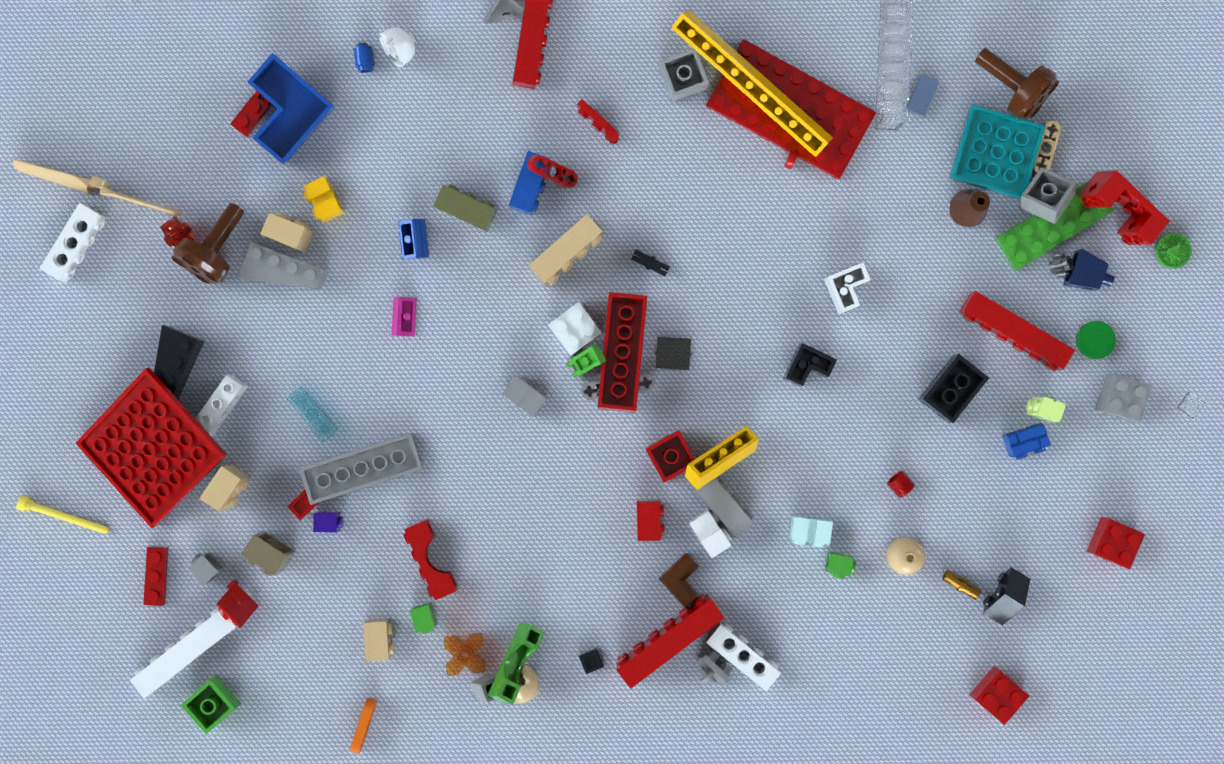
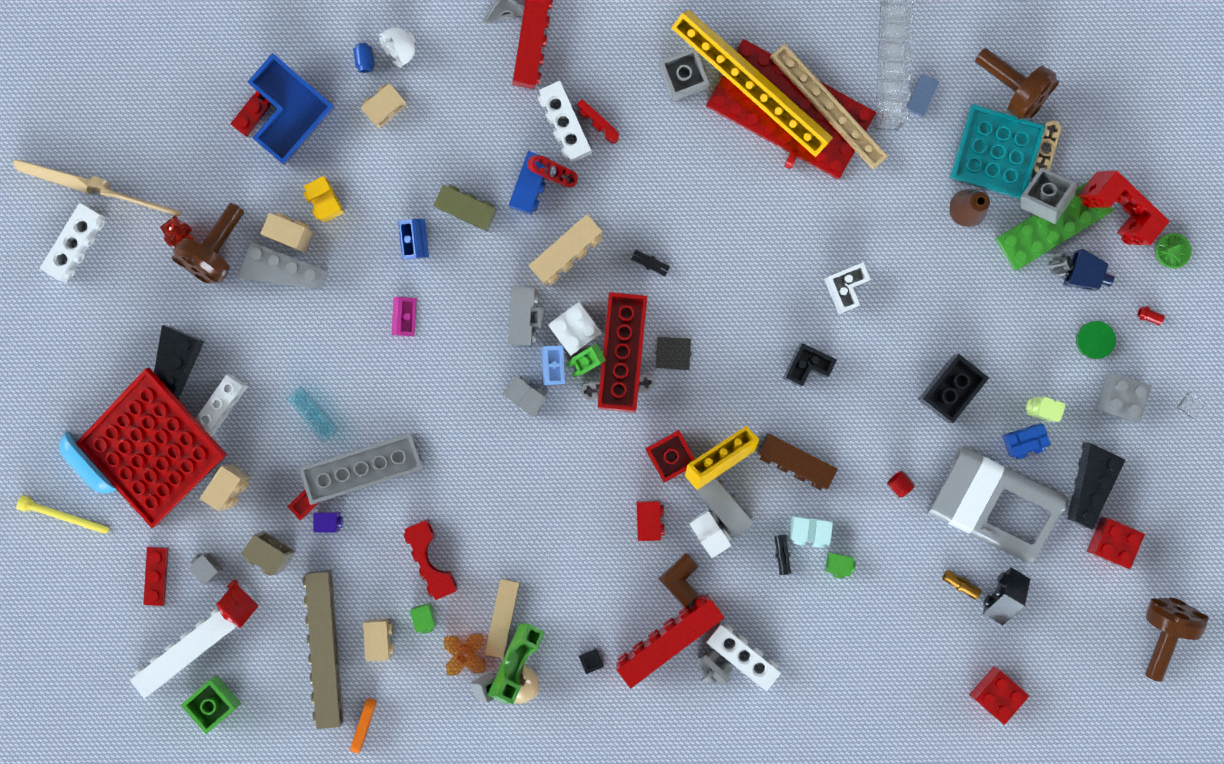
tan cylinder [886,536,926,575] -> none
red brick [959,291,1075,371] -> none
none -> medium azure brick [59,432,117,494]
none -> dark tan brick [302,570,343,729]
none -> tan brick [361,83,407,129]
none -> tan tile [485,578,519,658]
none -> light grey piece [508,286,544,346]
none -> white brick [538,81,592,163]
none -> light blue hinge [541,346,565,385]
none -> reddish brown brick [757,433,838,491]
none -> tan tile [770,43,888,170]
none -> black pin [774,535,792,575]
none -> light grey piece [927,446,1068,564]
none -> black wedge [1067,442,1125,530]
none -> red pin [1137,306,1165,326]
none -> reddish brown piece [1145,598,1209,682]

